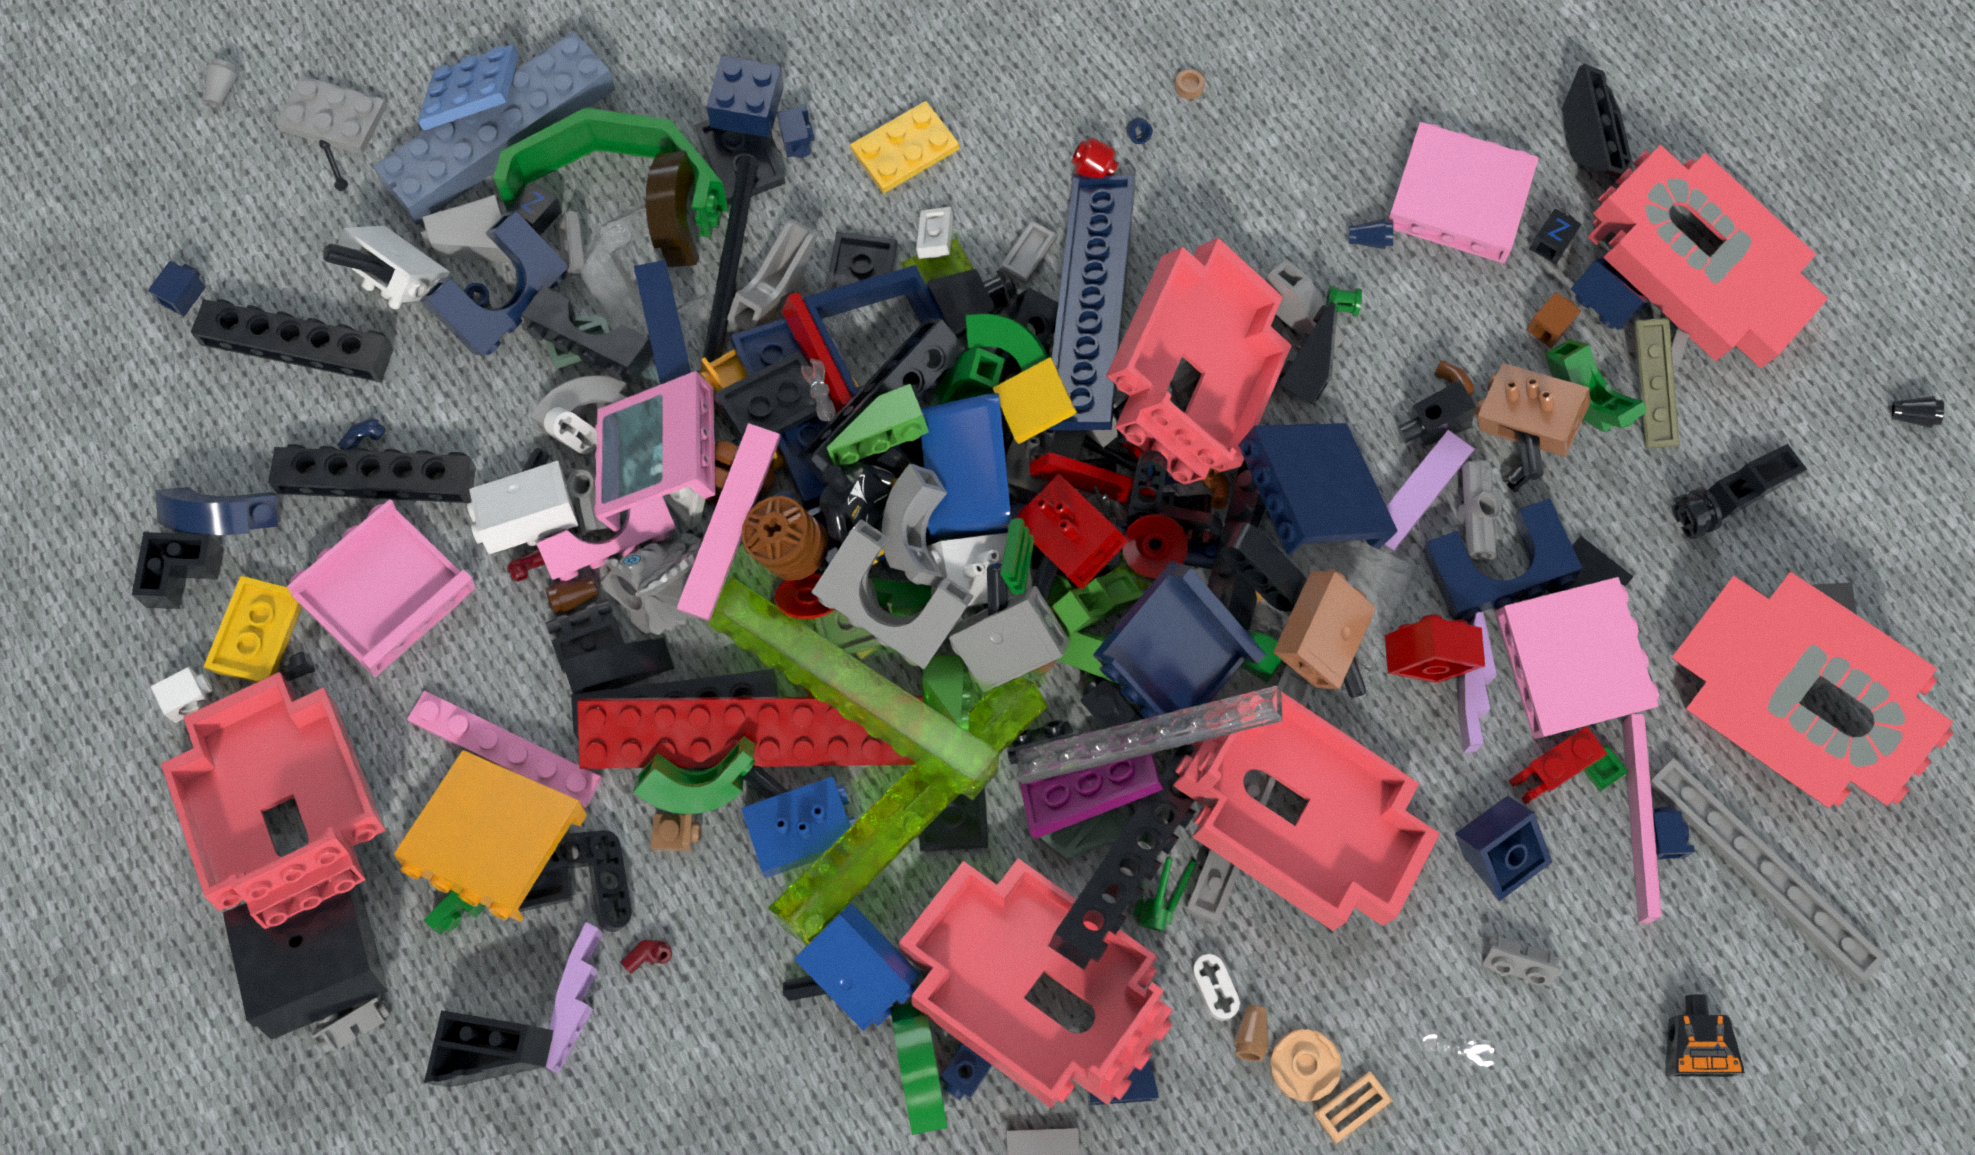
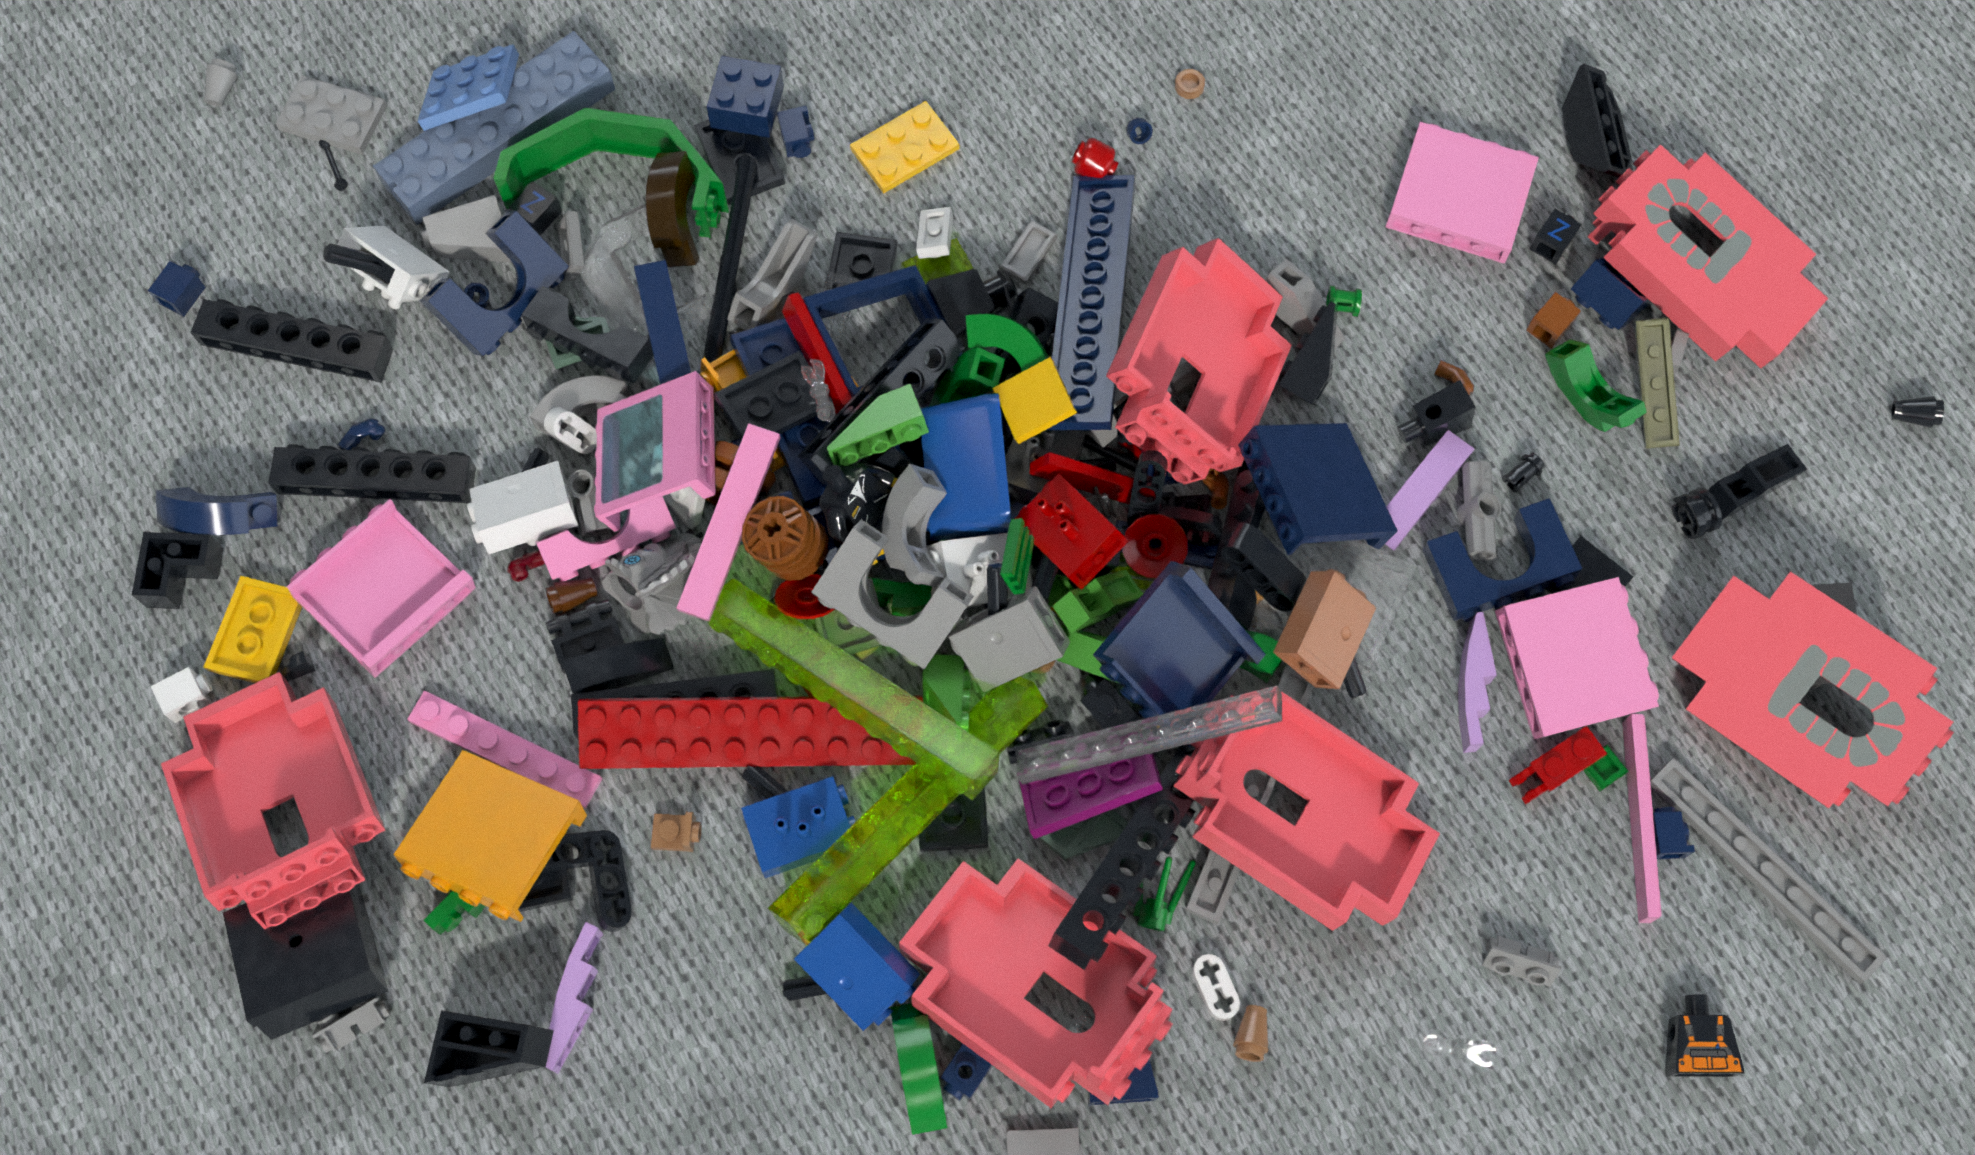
dark red arm [620,939,672,975] -> none
green arch [633,736,755,814] -> none
light nougat tile [1270,1029,1341,1102] -> none
light nougat tile [1313,1071,1393,1144] -> none
dark blue cone [1349,218,1393,249] -> none
red brick [1385,614,1485,683] -> none
dark blue slope [1455,795,1552,901] -> none
nougat piece [1475,363,1590,480] -> none

